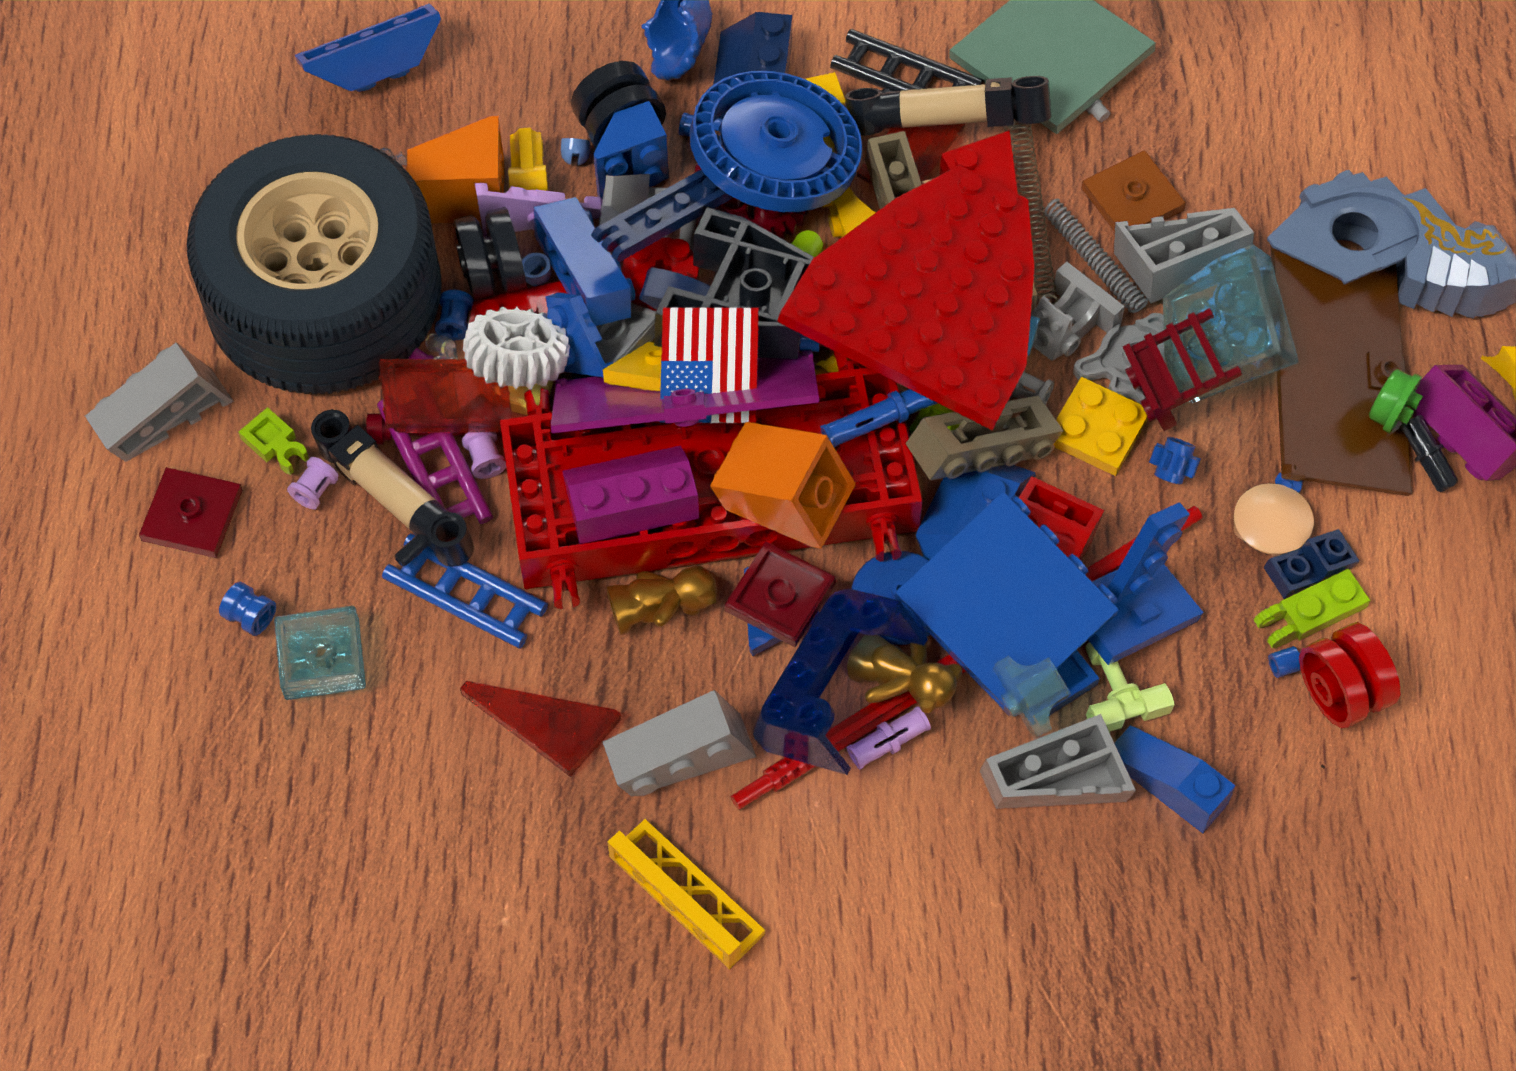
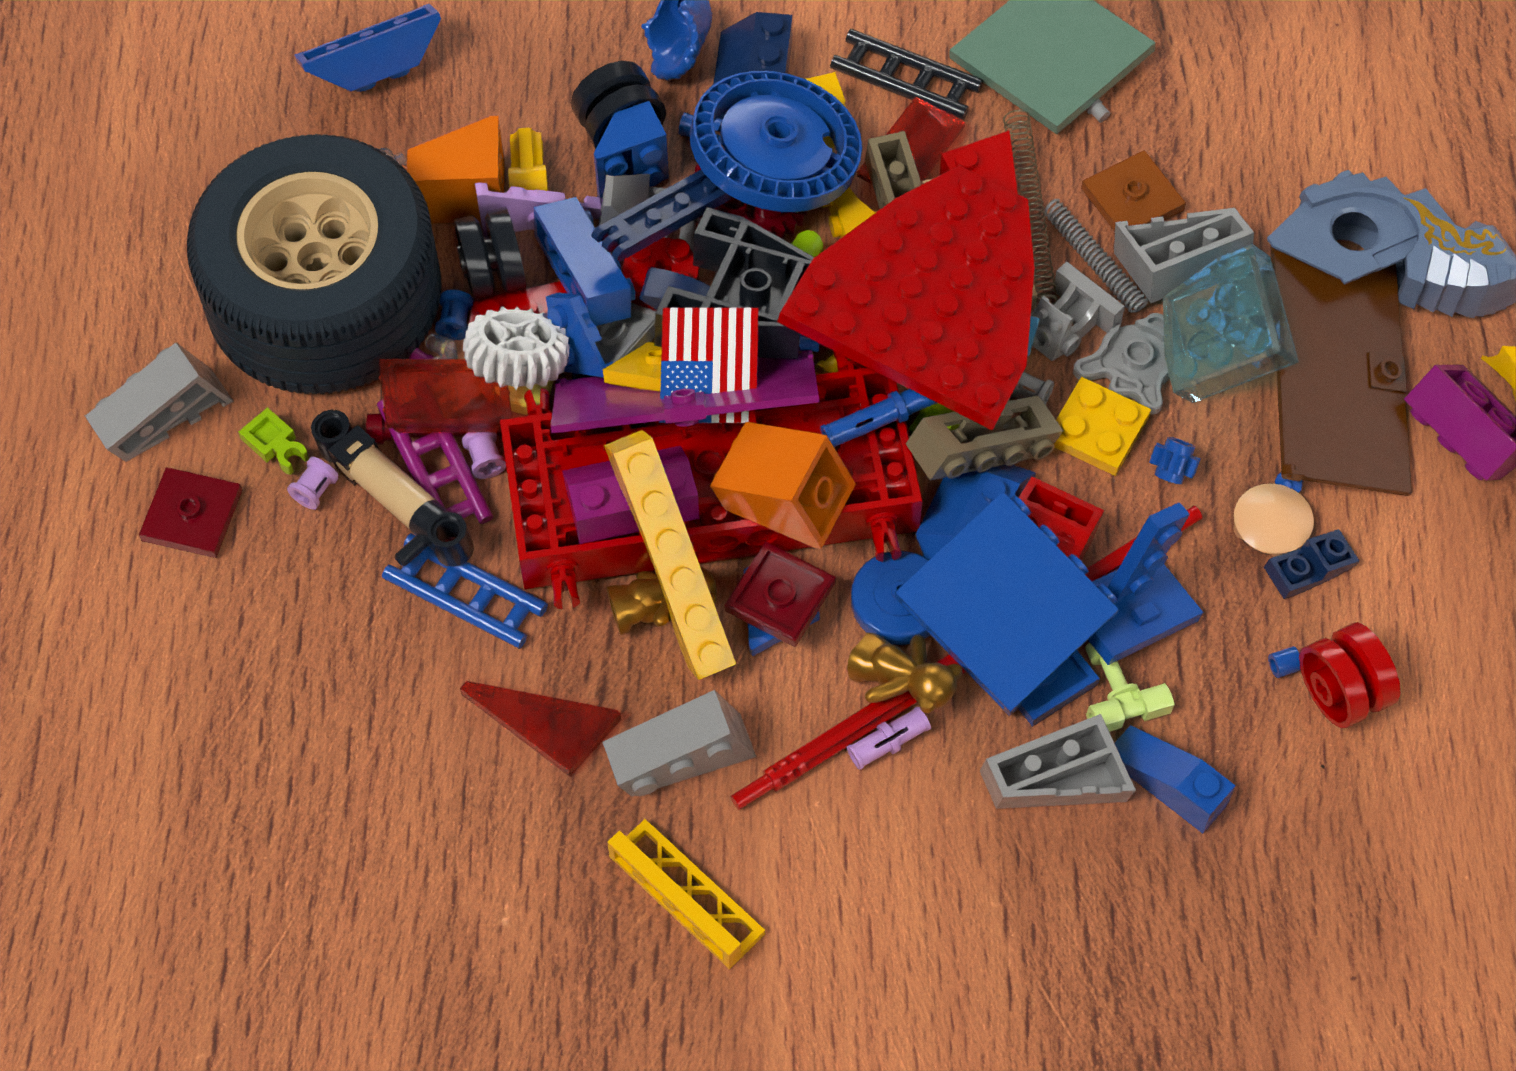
blue wheel [219,581,277,636] -> none
clear light blue brick [274,606,366,700] -> none
medium blue hinge [522,253,552,287] -> none
medium blue hinge [561,138,591,166] -> none
clear blue windscreen [753,589,928,775] -> none
black piece [845,76,1052,136] -> none
clear light blue brick [992,656,1071,740] -> none
dark red plate [1122,308,1243,431] -> none
lime hinge [1254,568,1371,649] -> none
bright green piece [1369,369,1423,434] -> none
black axle [1399,415,1458,492] -> none
none -> yellow arch [604,430,736,680]

